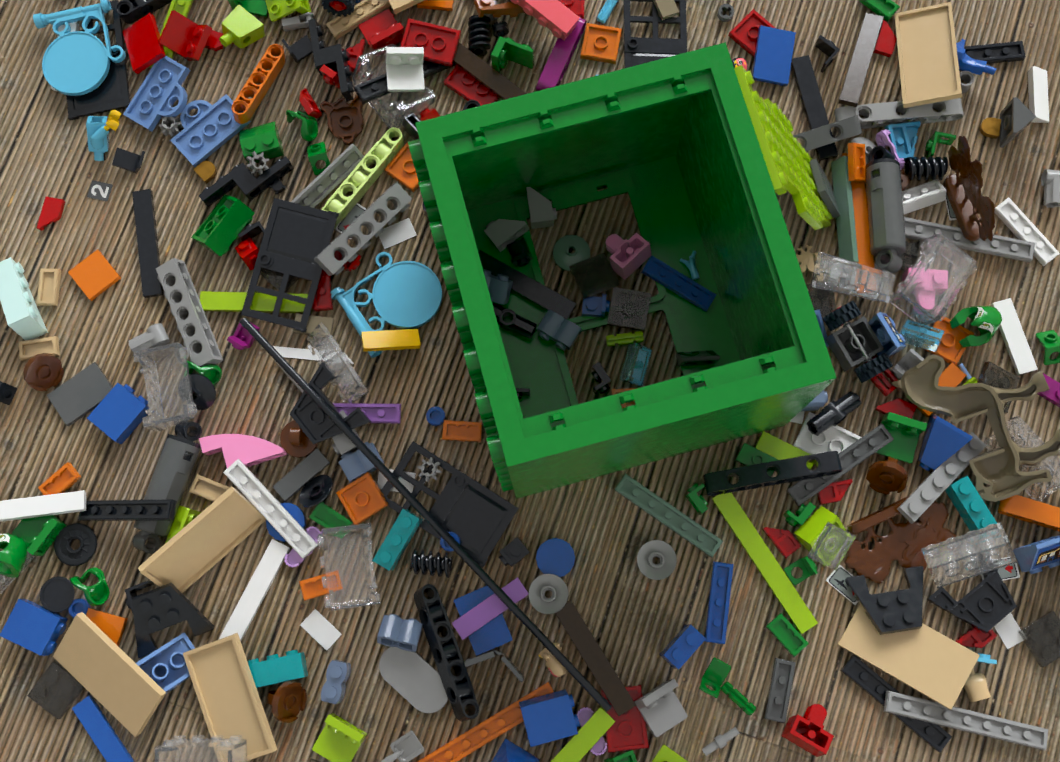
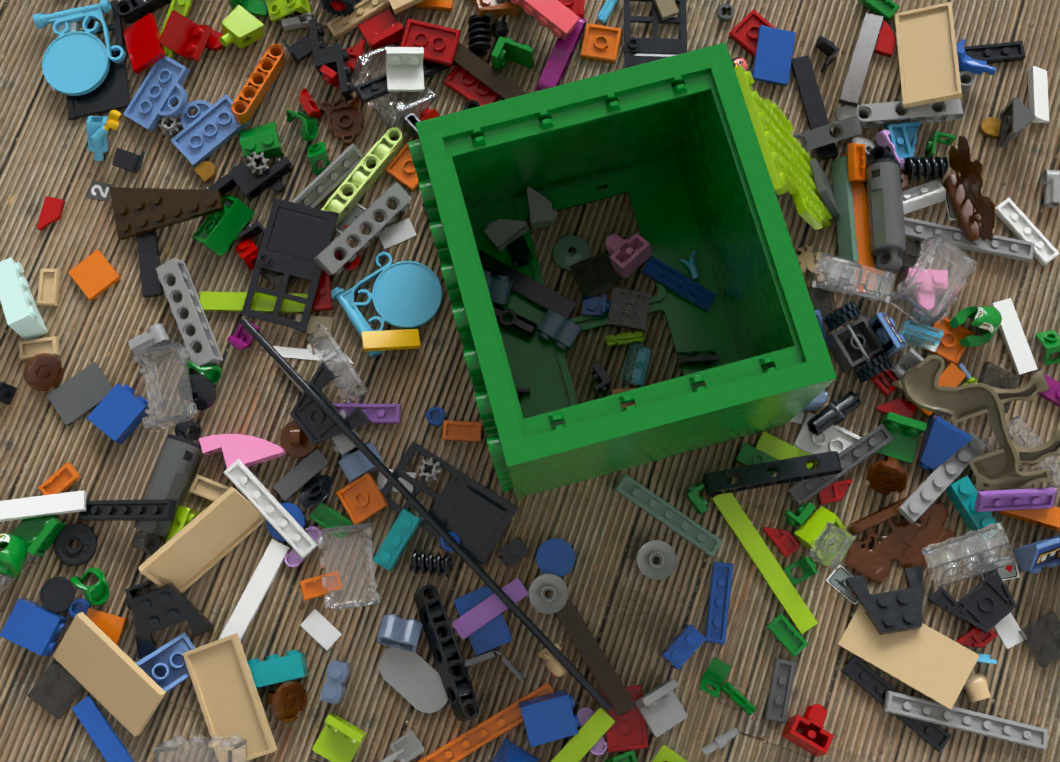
none -> dark brown wing [110,187,224,240]
none -> medium lavender tile [974,487,1057,512]

